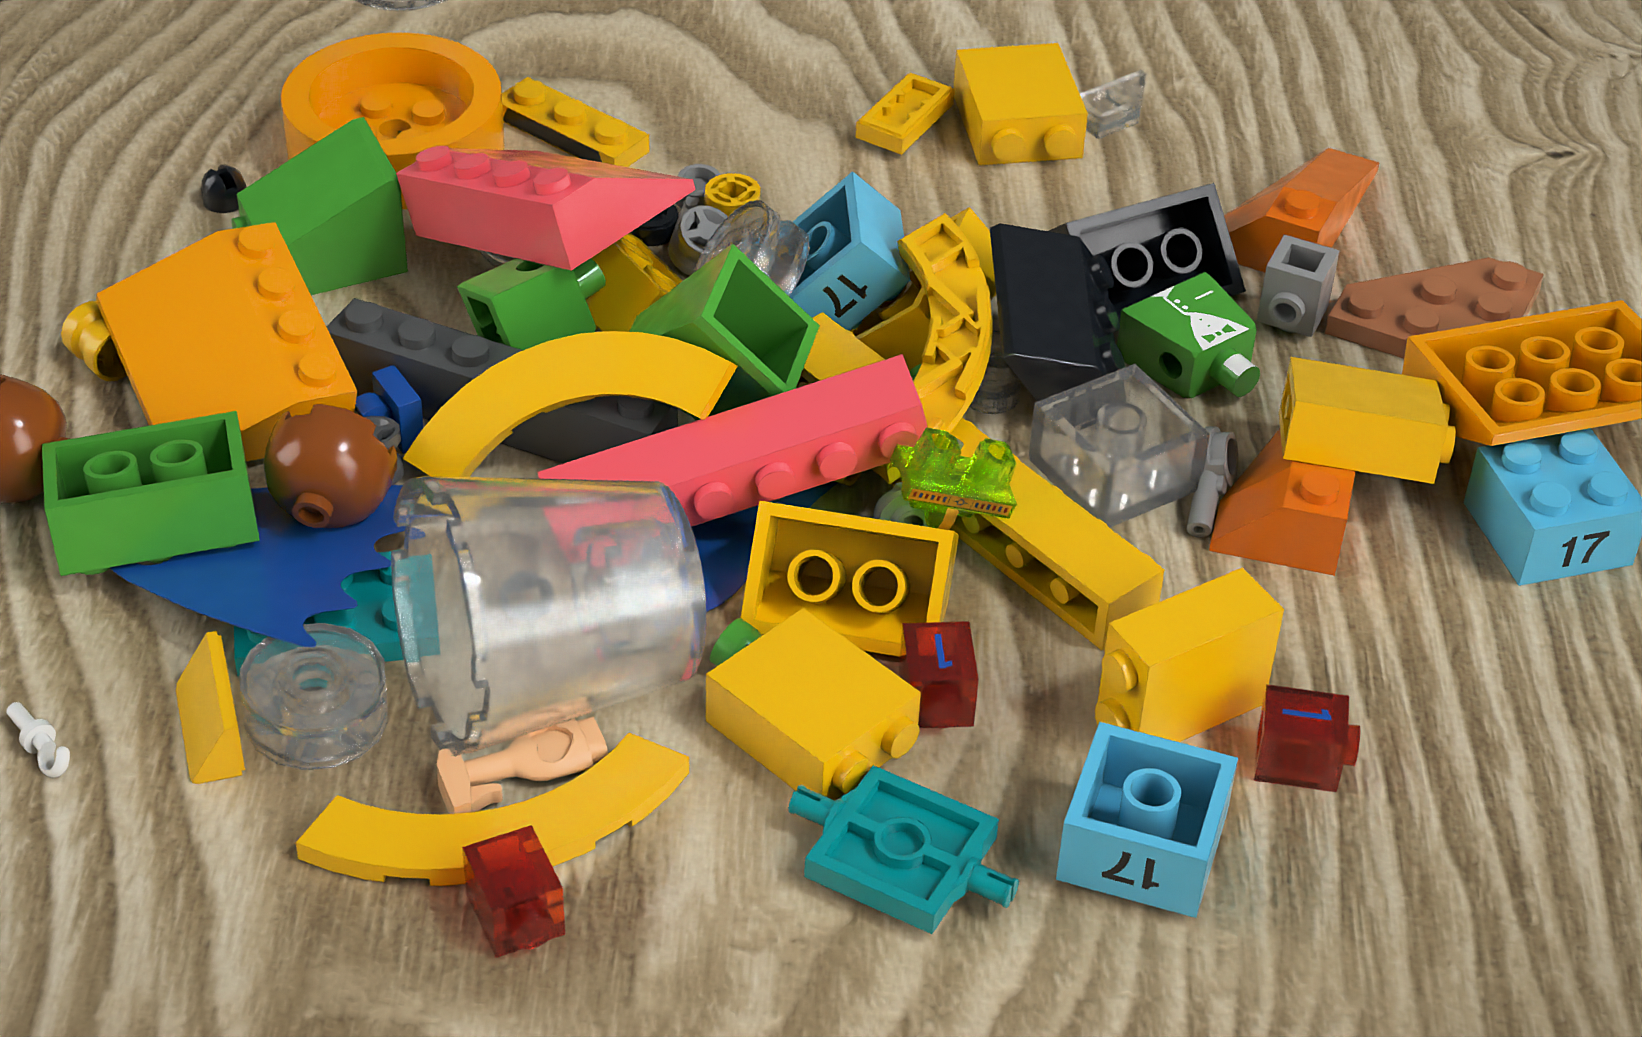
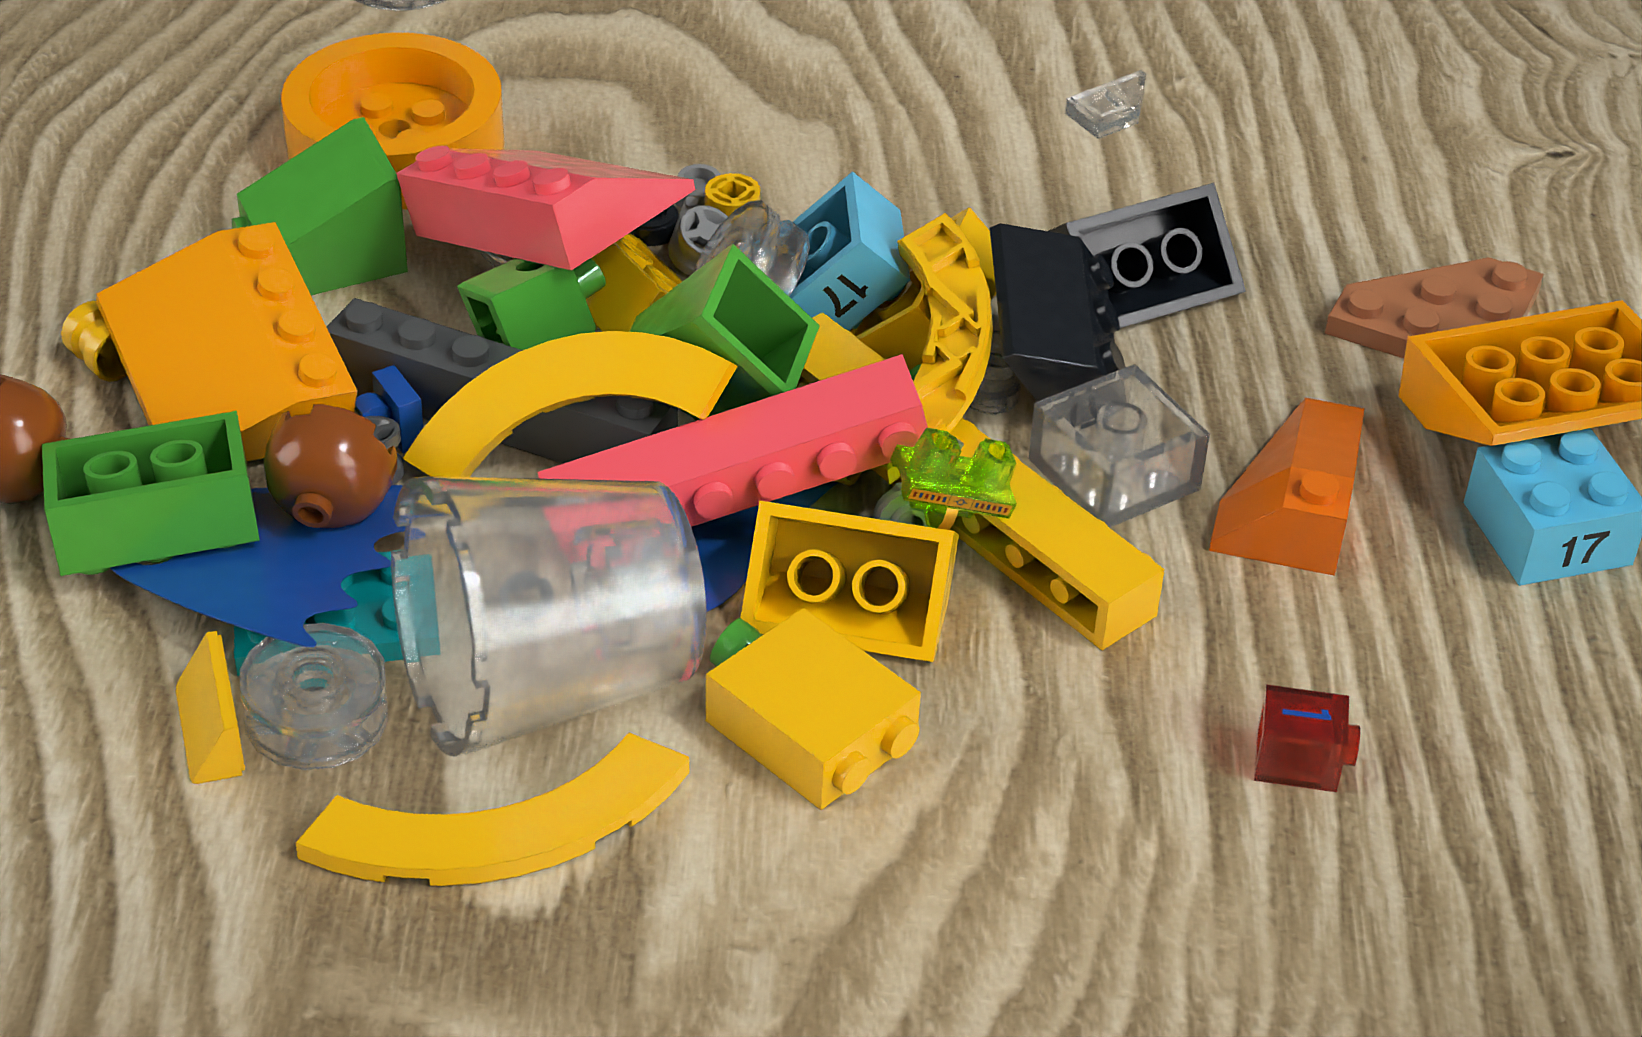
white hand [6,702,70,778] -> none
black hinge [201,164,246,213] -> none
light nougat piece [436,716,608,814] -> none
clear red brick [462,825,565,958] -> none
yellow plate [502,77,649,167] -> none
teal plate [788,765,1019,934] -> none
yellow plate [855,72,955,155] -> none
clear red brick [899,621,979,728] -> none
yellow brick [953,43,1088,166] -> none
medium azure brick [1056,722,1238,918] -> none
yellow brick [1095,567,1284,742] -> none
bright green torso [1117,272,1260,398] -> none
light grey plate [1187,426,1238,538] -> none
orange wedge [1224,148,1380,272] -> none
light grey brick [1257,235,1340,337] -> none
yellow brick [1279,357,1456,484] -> none

